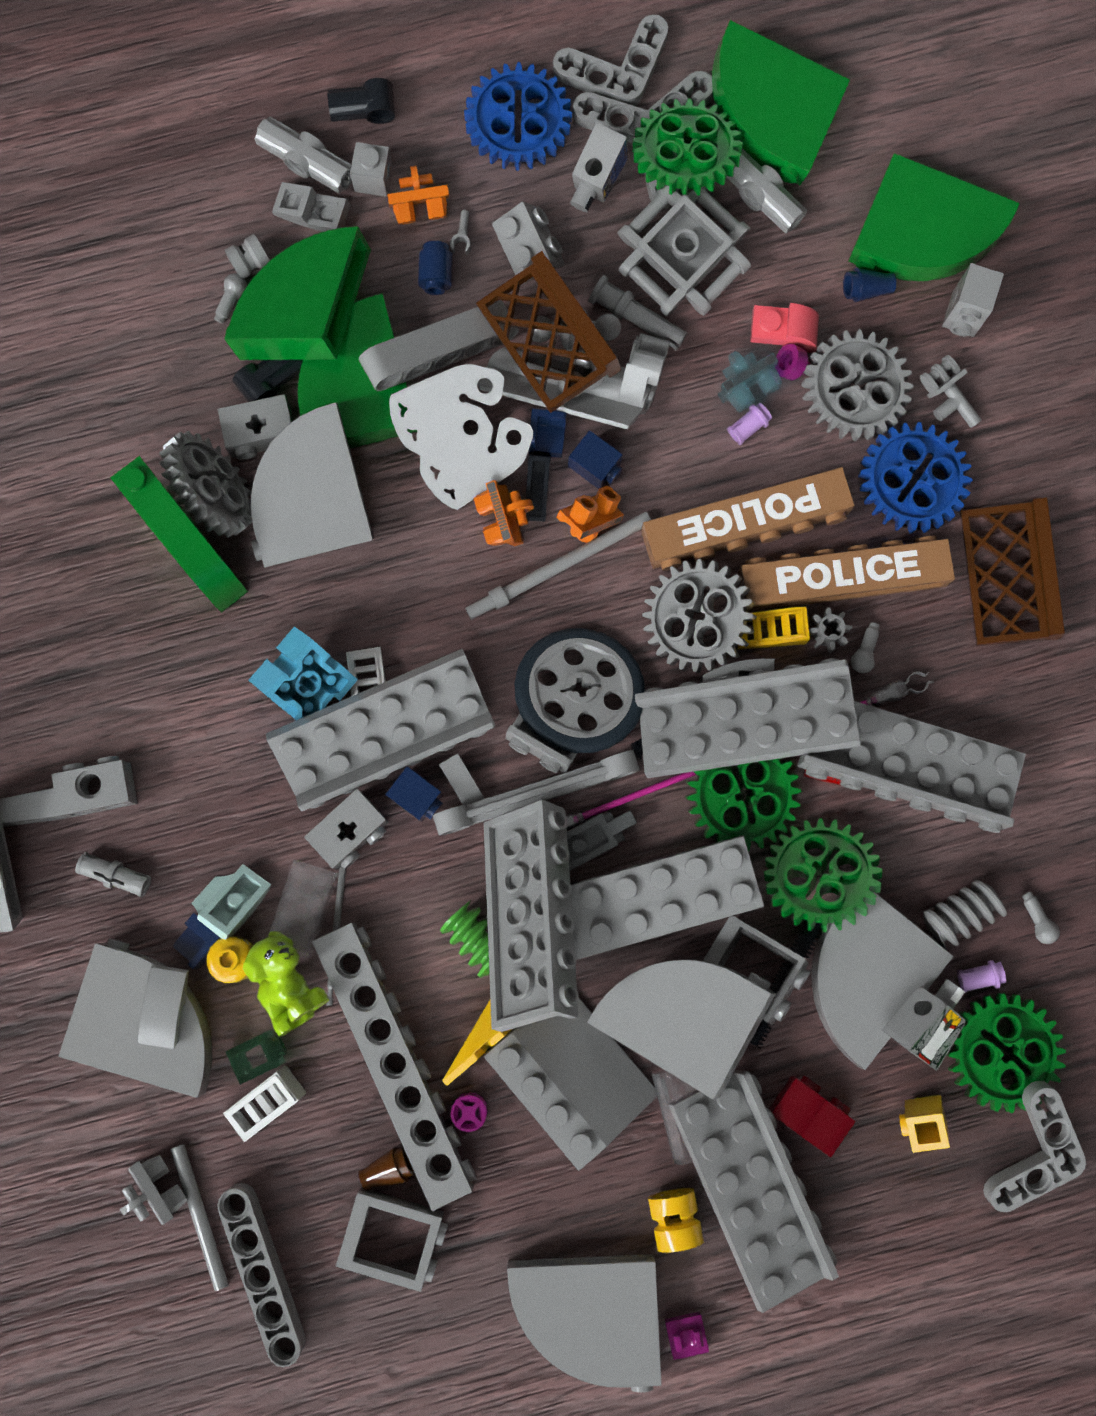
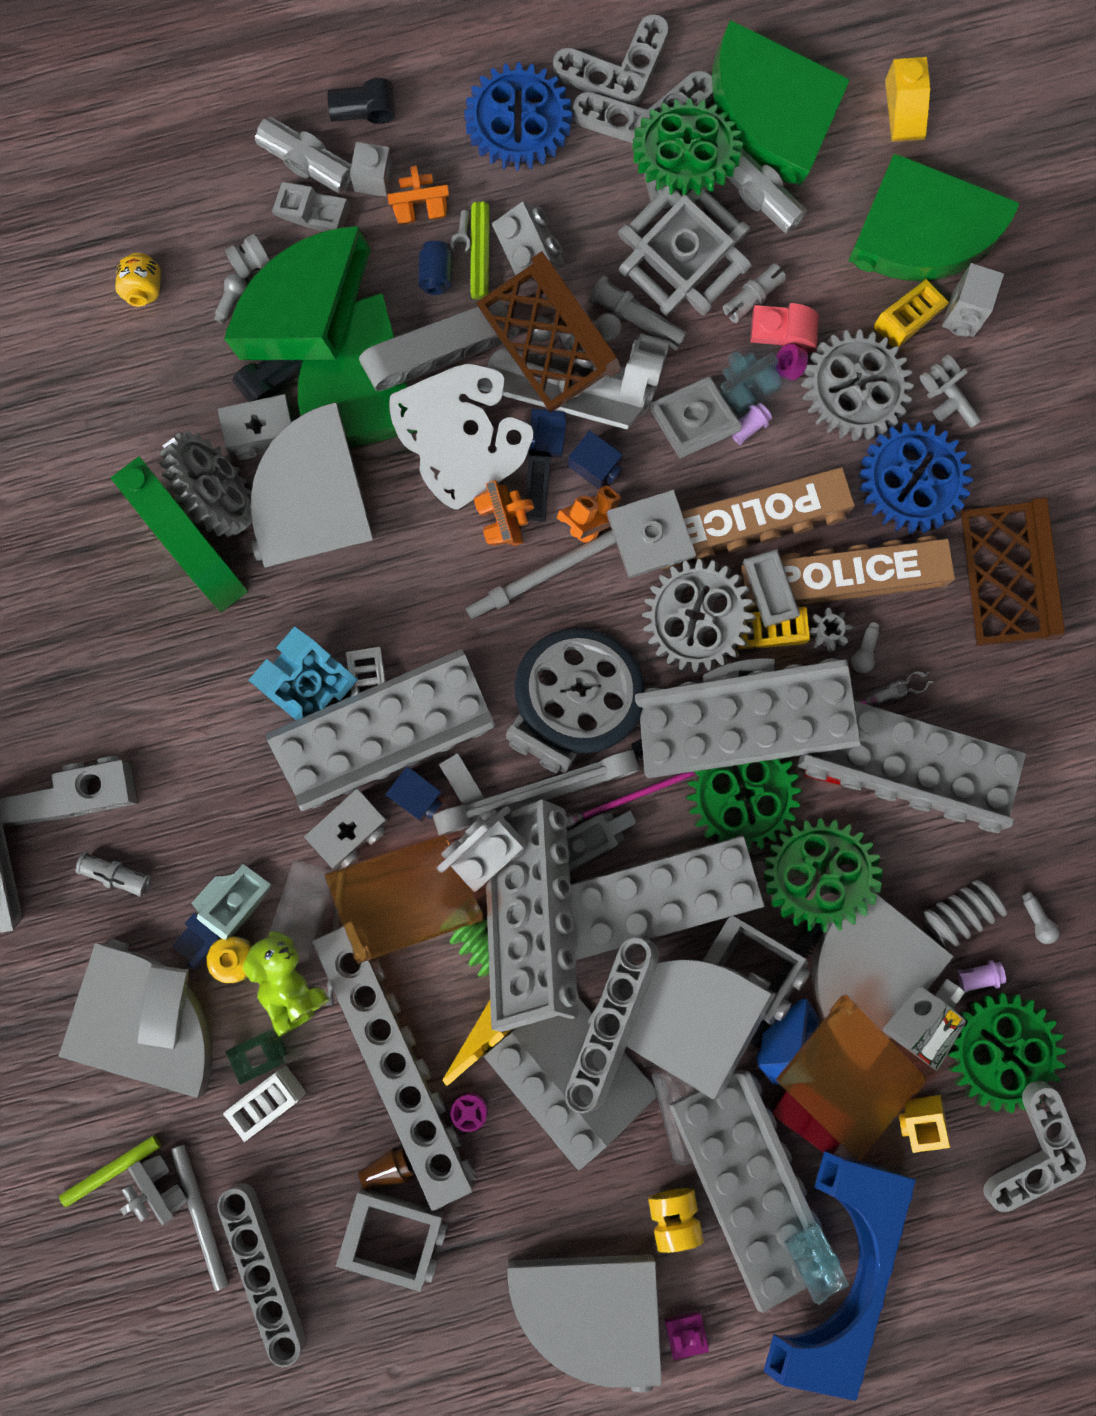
light grey torso [570,122,629,212] -> none
dark blue cone [843,268,896,302] -> none
none -> lime bar [59,1135,161,1208]
none -> yellow head [115,253,162,307]
none -> clear orange piece [324,835,483,964]
none -> light grey bracket [437,806,528,893]
none -> lime axle [470,201,490,300]
none -> light grey beam [565,937,659,1113]
none -> light grey plate [607,490,696,579]
none -> light grey plate [649,376,741,459]
none -> light grey pin [723,263,786,323]
none -> light grey tile [743,549,800,628]
none -> blue slope [757,999,820,1085]
none -> blue arch [763,1151,916,1401]
none -> clear orange piece [775,995,926,1161]
none -> clear light blue hips [784,1222,849,1305]
none -> yellow slope [874,279,949,348]
none -> yellow slope [885,57,930,142]

